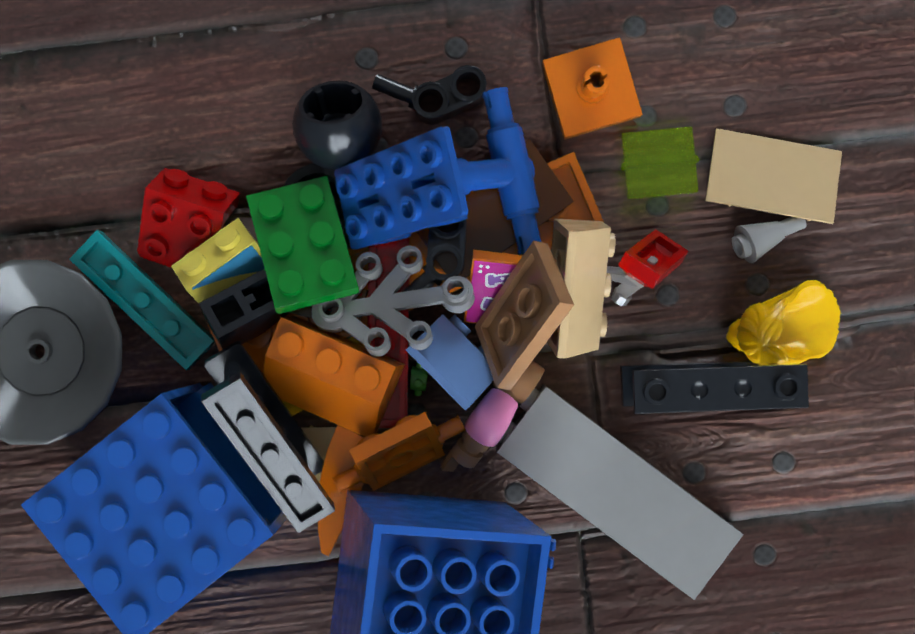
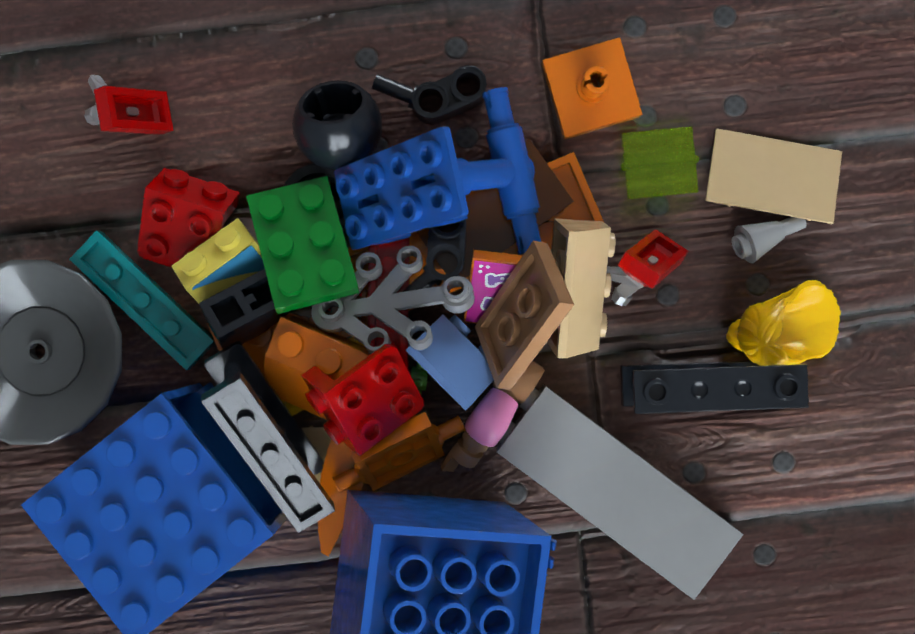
none -> red piece [84,75,174,135]
none -> red bracket [301,344,424,457]

